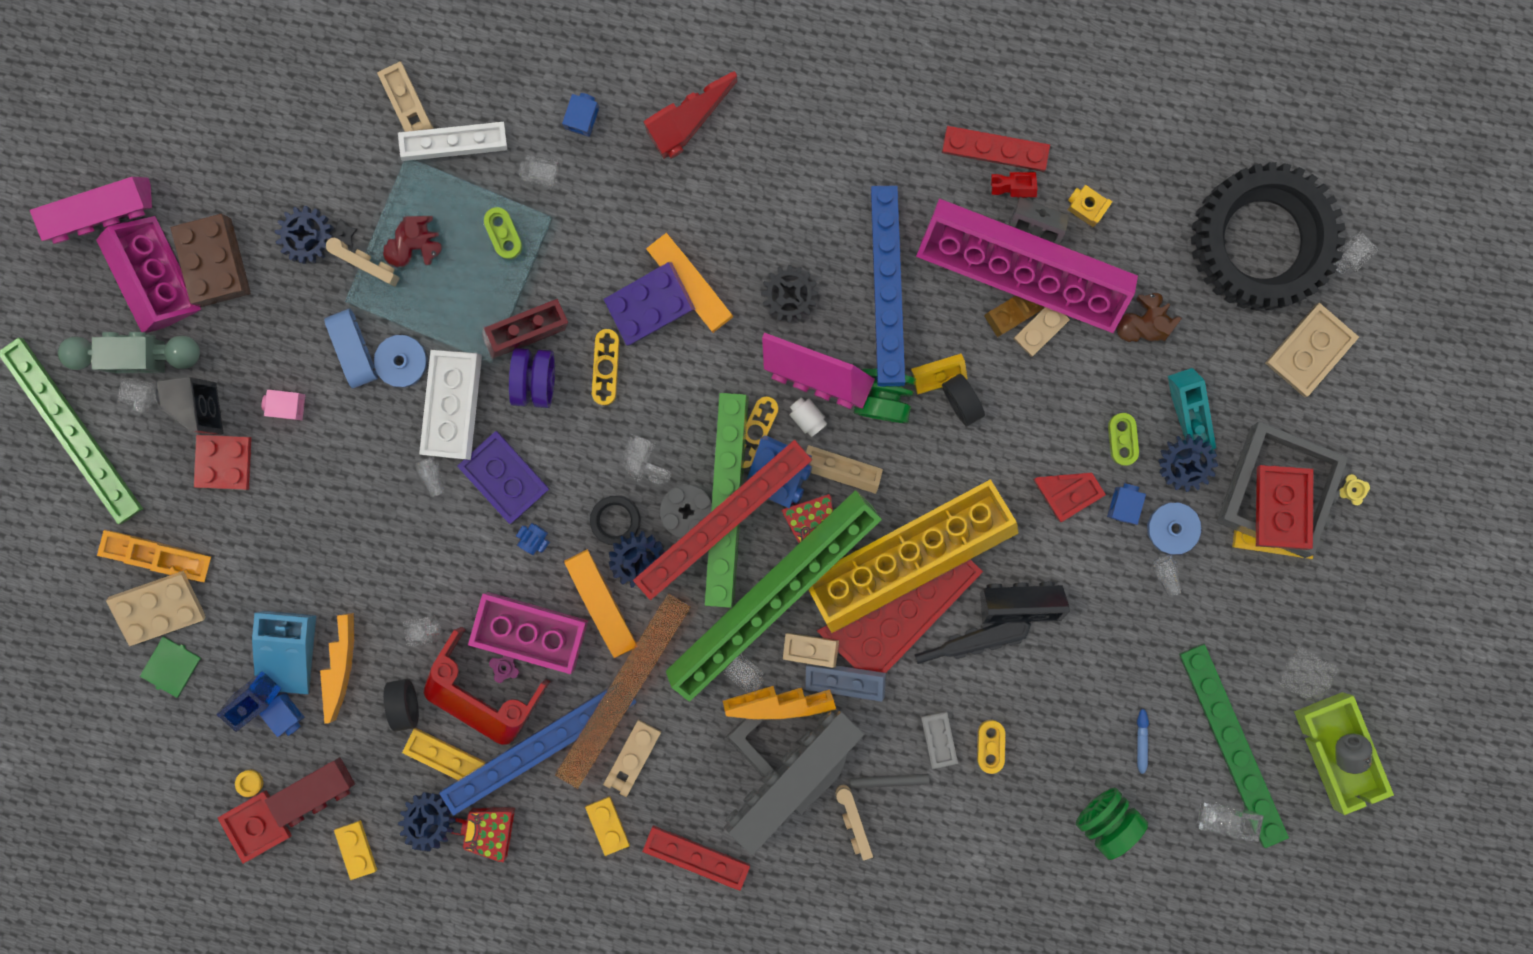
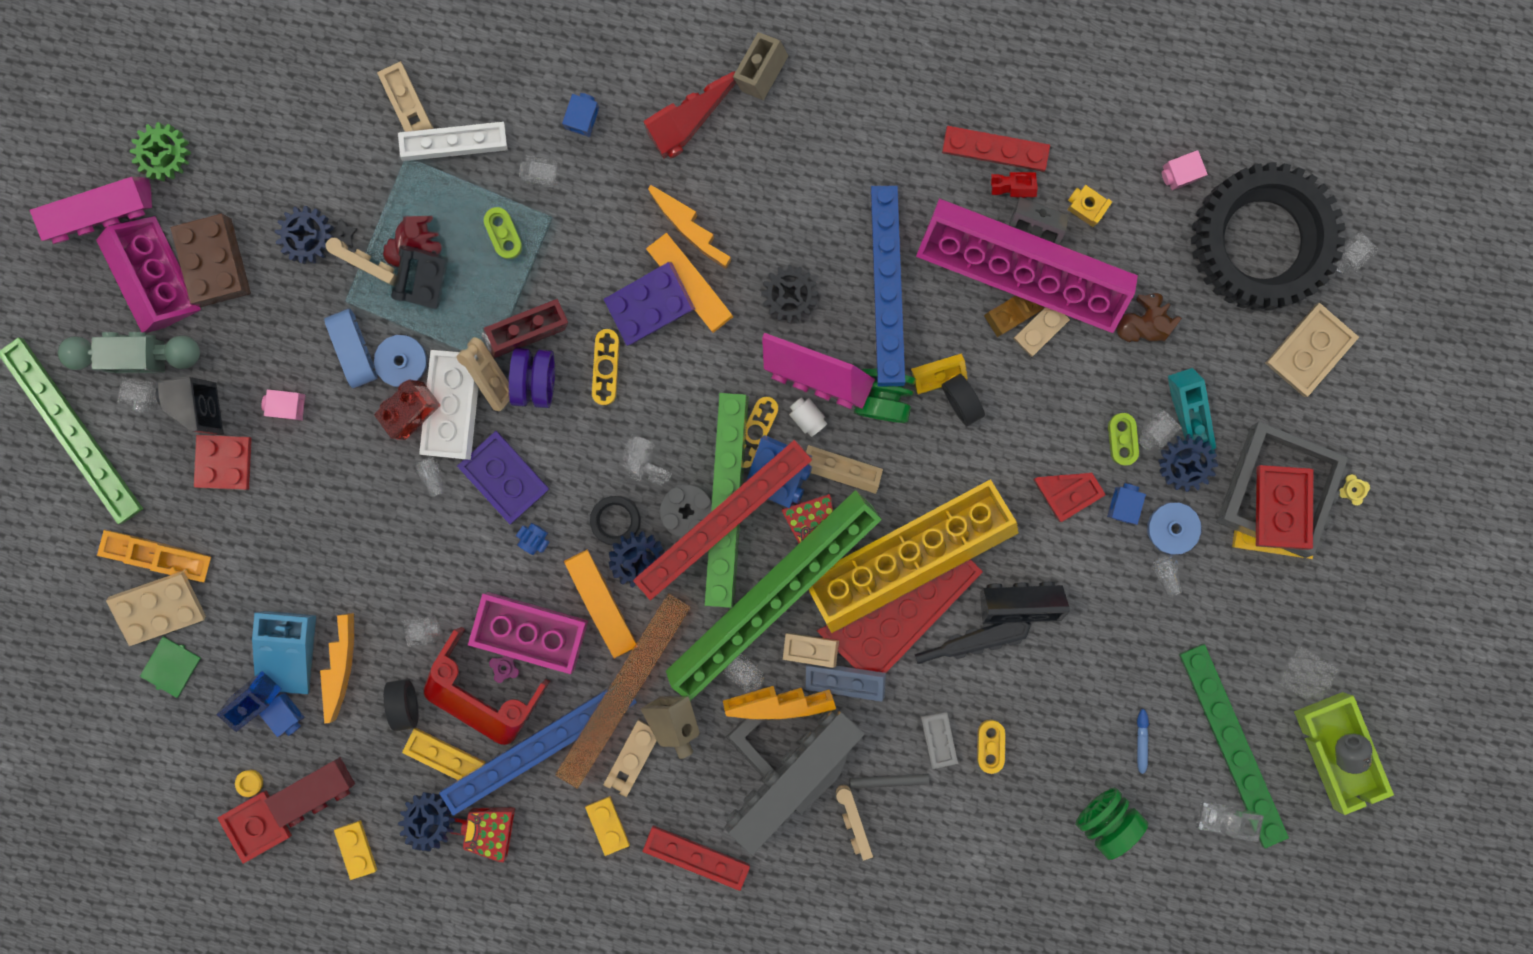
none -> bright green gear [130,122,191,182]
none -> clear red brick [374,379,441,440]
none -> black plate [391,245,449,310]
none -> tan plate [456,337,510,411]
none -> dark tan torso [641,696,700,759]
none -> light orange slope [648,185,731,269]
none -> dark tan brick [733,32,788,101]
none -> clear brick [1137,409,1182,451]
none -> bright pink brick [1162,150,1208,191]

